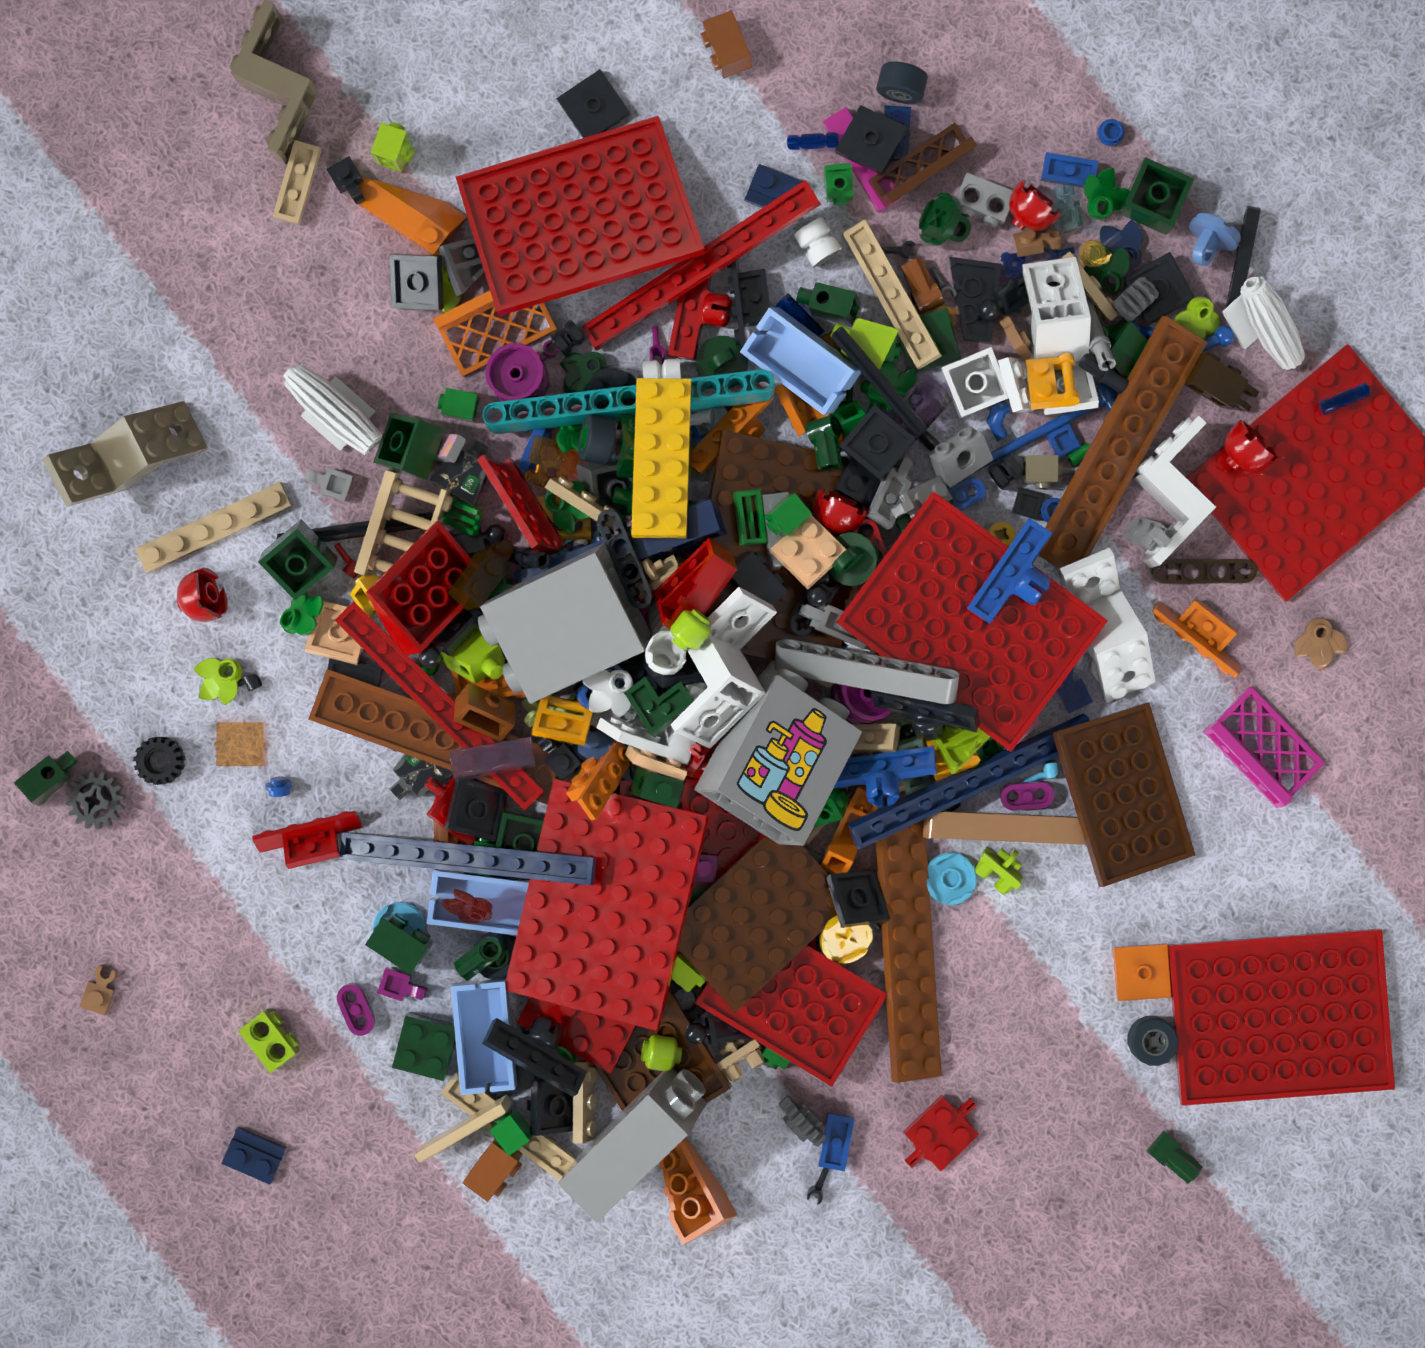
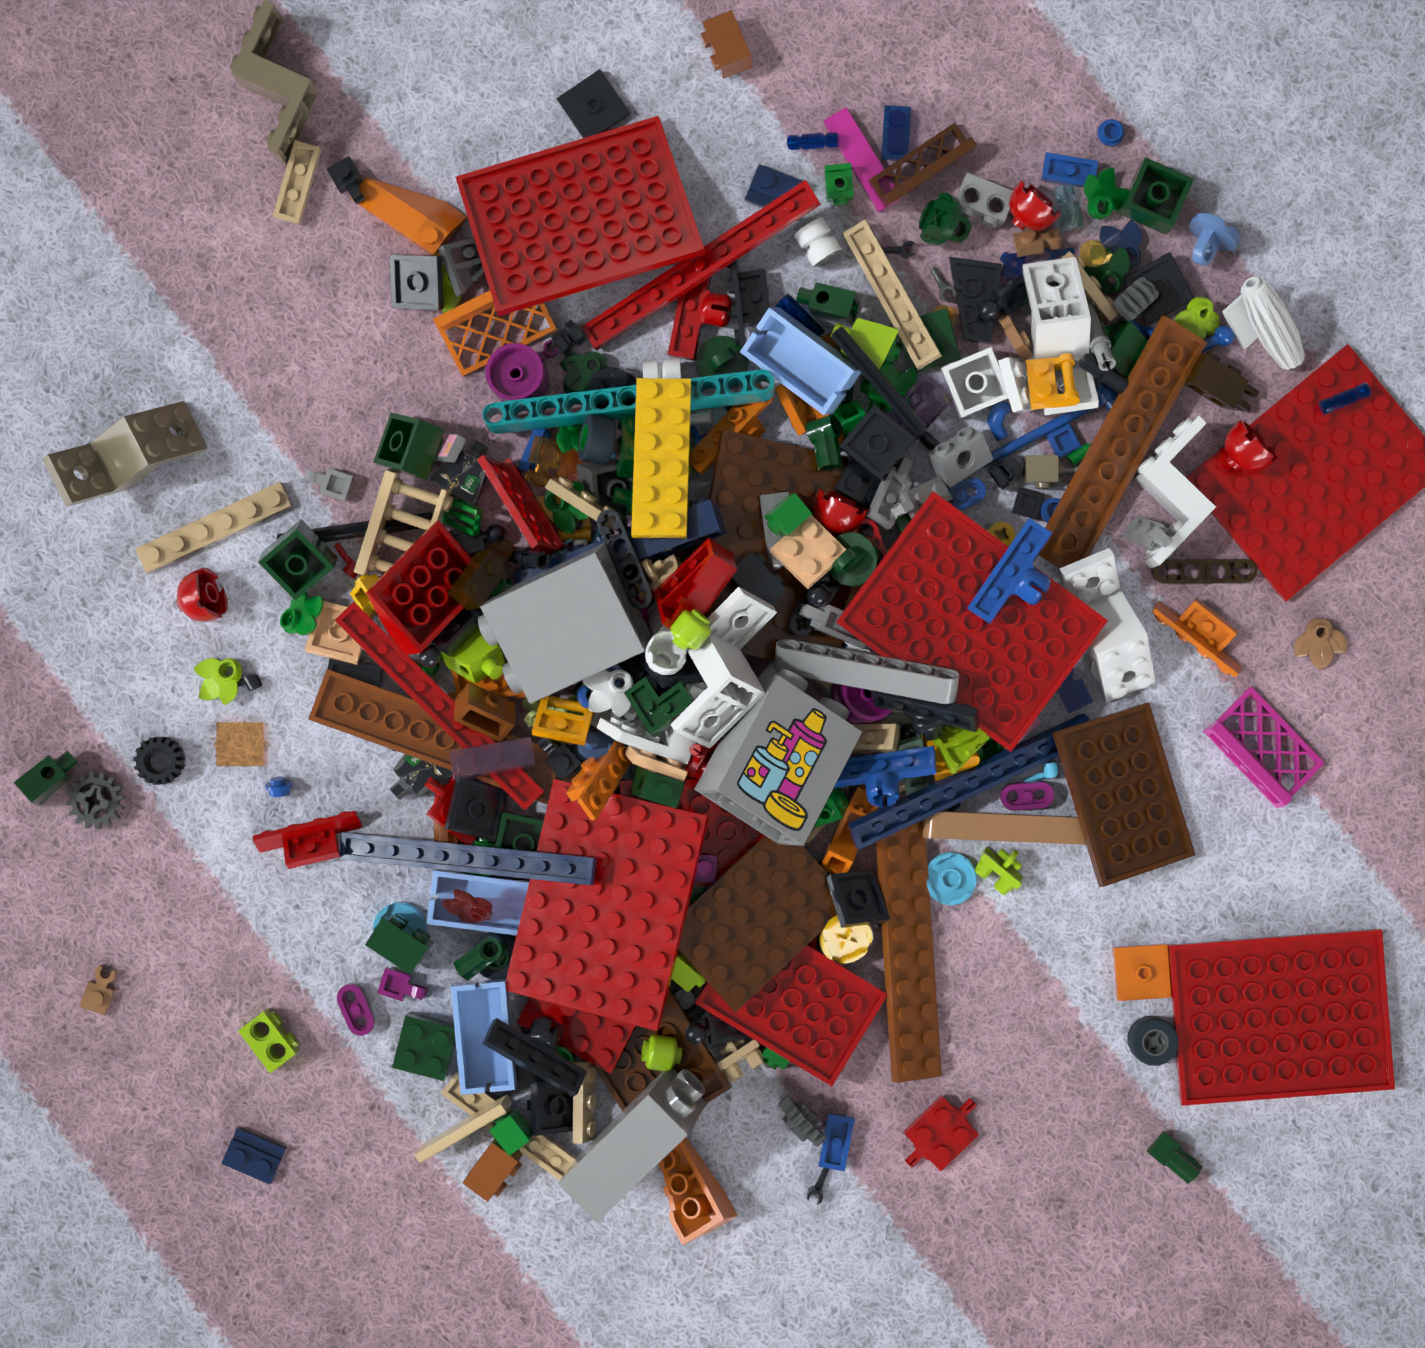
white plate [283,364,383,455] -> none
lime brick [370,122,415,173] -> none
green brick [438,388,480,423] -> none
magenta hand [649,326,665,364] -> none
green tile [733,489,768,546] -> none
black plate [835,105,908,176] -> none
black wheel [876,61,928,104] -> none
dark orange piece [900,257,944,315] -> none
black beam [1226,205,1261,307] -> none

